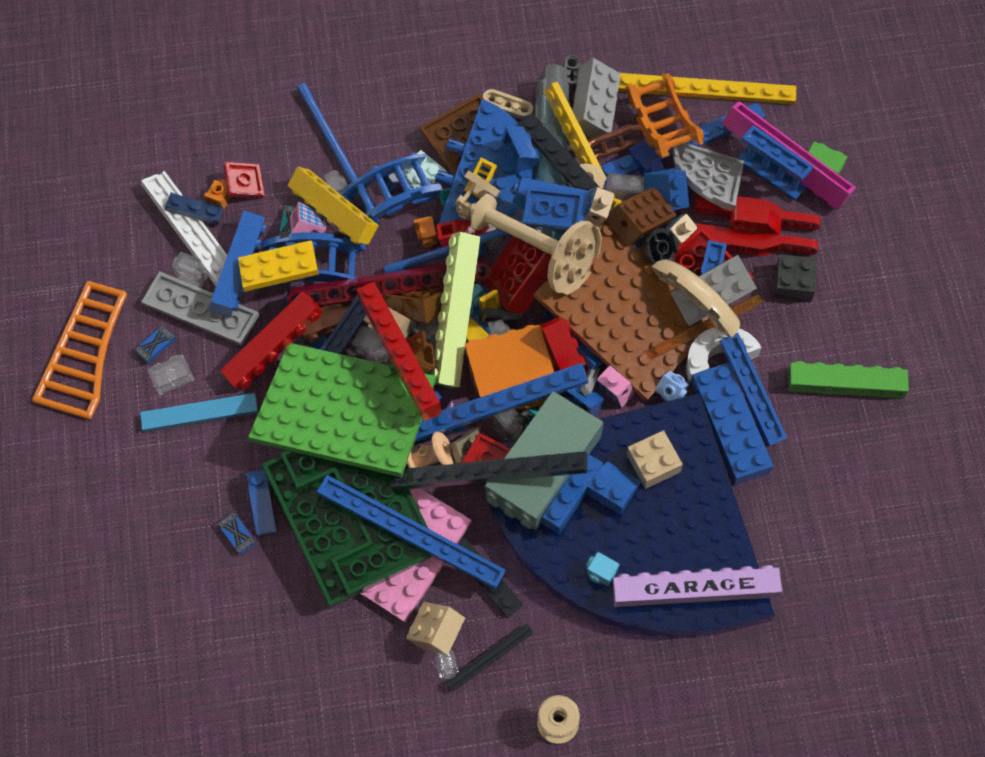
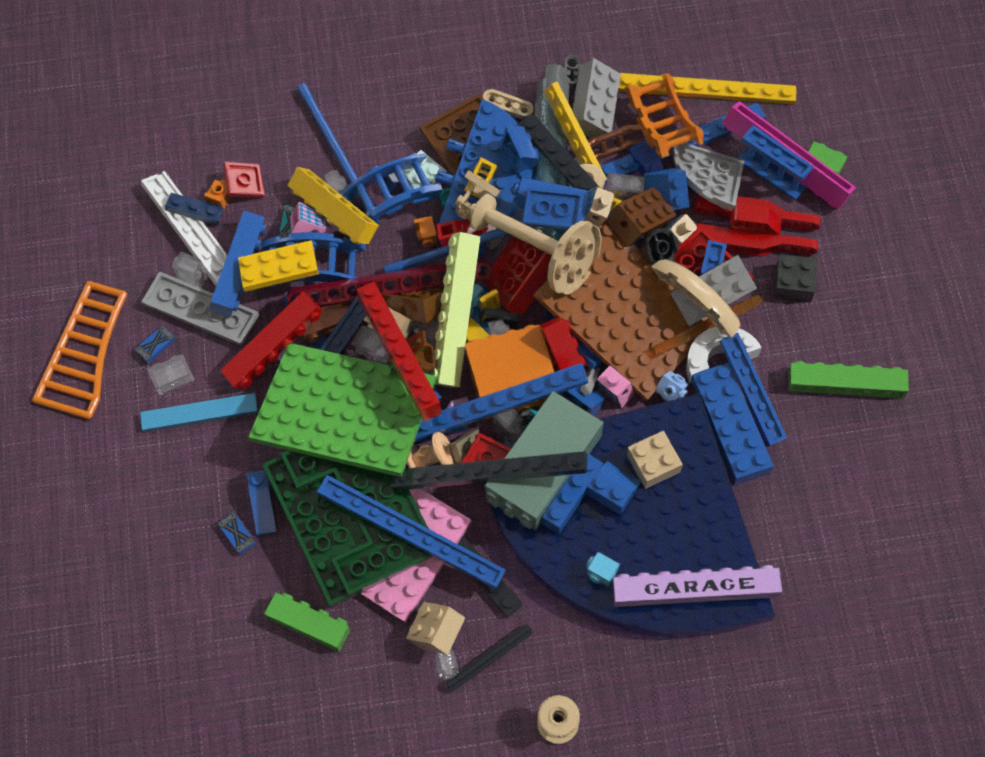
none -> bright green brick [265,593,350,652]

